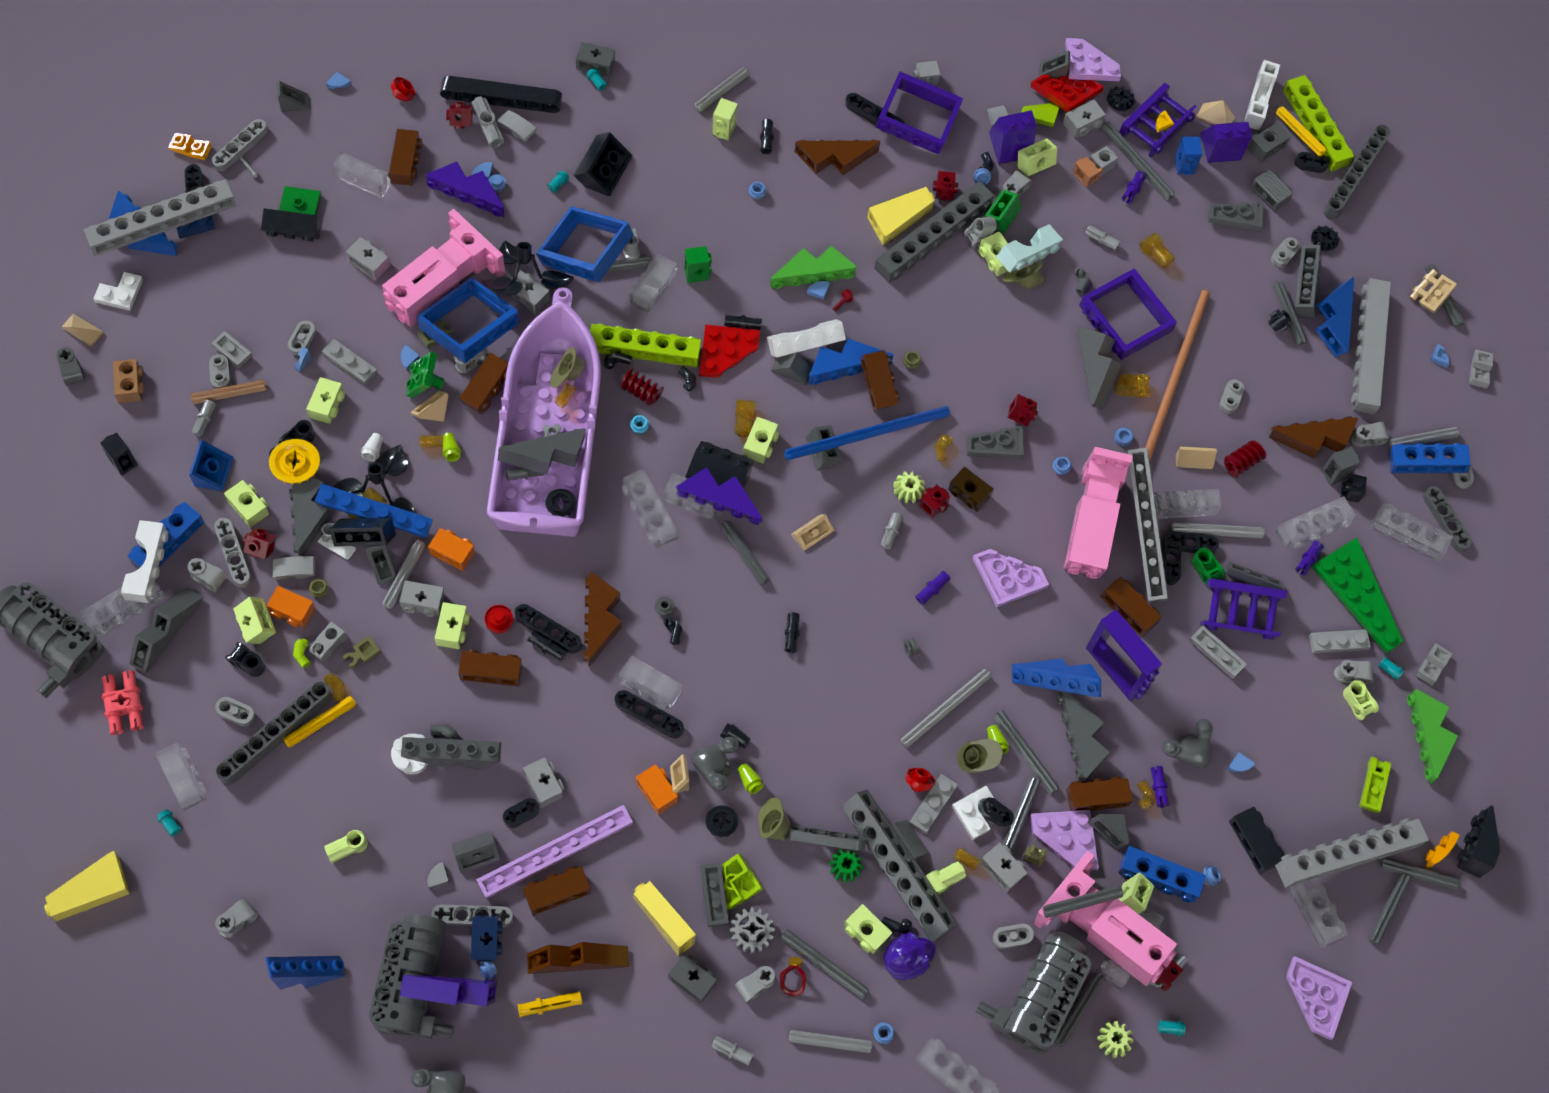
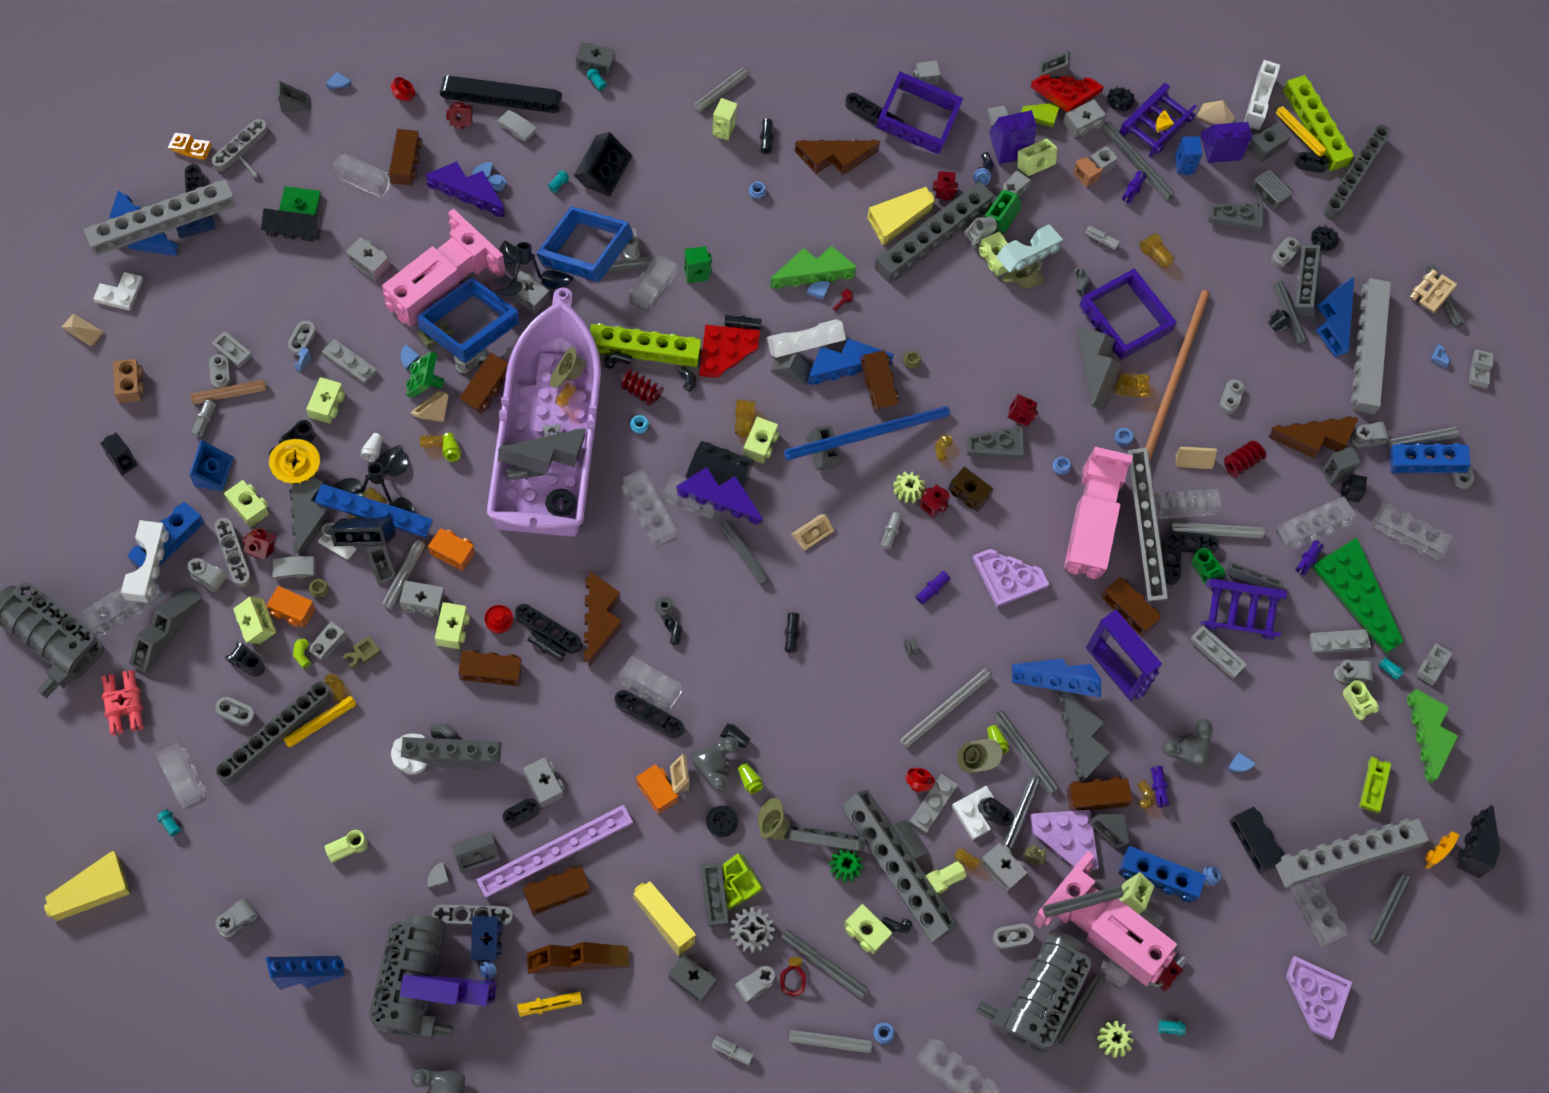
dark grey piece [56,347,85,386] -> none
light grey piece [471,96,504,148] -> none
dark purple head [883,932,935,981] -> none
lavender plate [1065,38,1121,82] -> none
dark grey axle [1380,858,1460,890] -> none
dark grey beam [1423,486,1472,552] -> none

